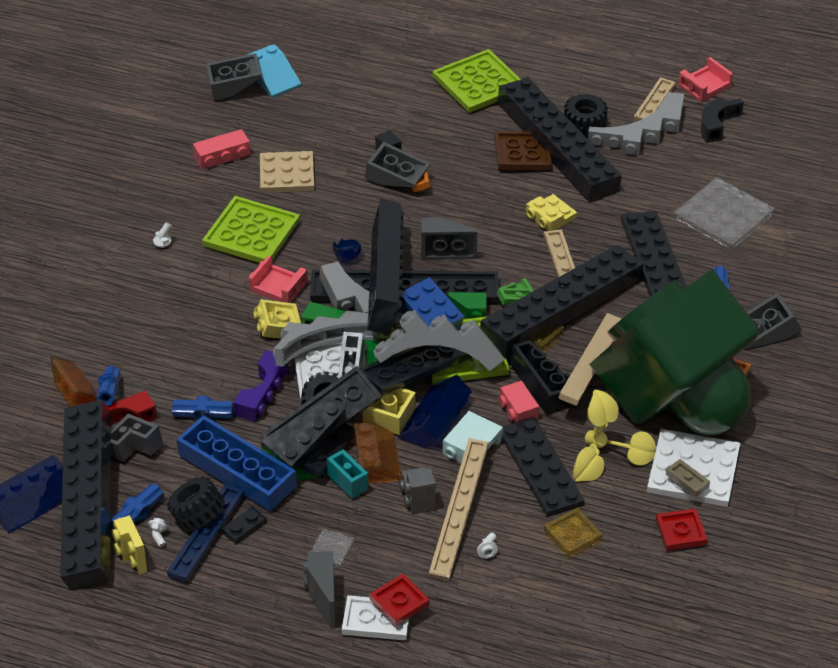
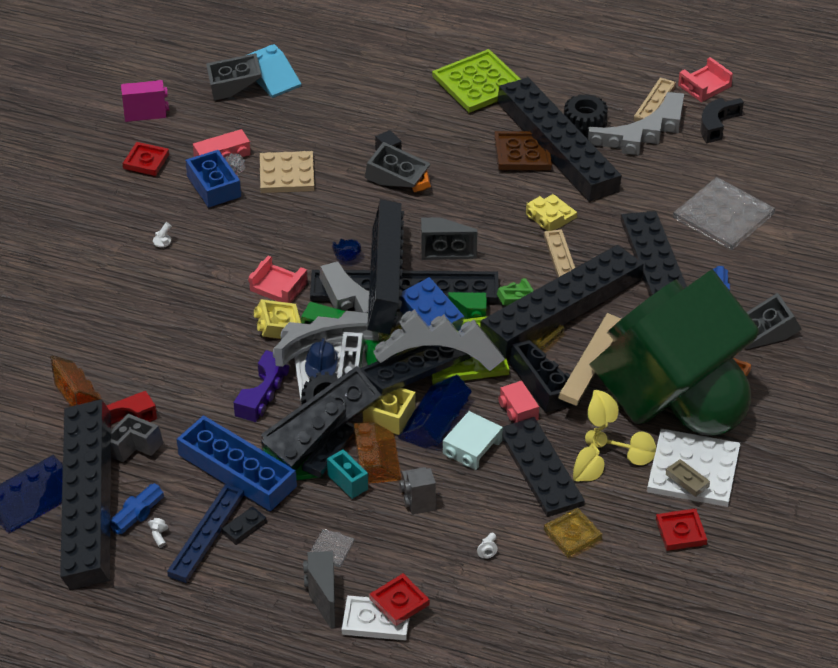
blue piece [96,365,121,406] -> none
light yellow plate [112,515,147,575] -> none
black tyre [167,477,224,531] -> none
blue piece [172,396,234,420] -> none
lime plate [202,196,300,263] -> none
tan tile [429,438,489,581] -> none
none -> dark pink brick [121,80,169,122]
none -> red plate [122,142,170,176]
none -> blue brick [185,150,241,208]
none -> clear gear [225,153,246,175]
none -> dark blue piece [305,338,338,378]

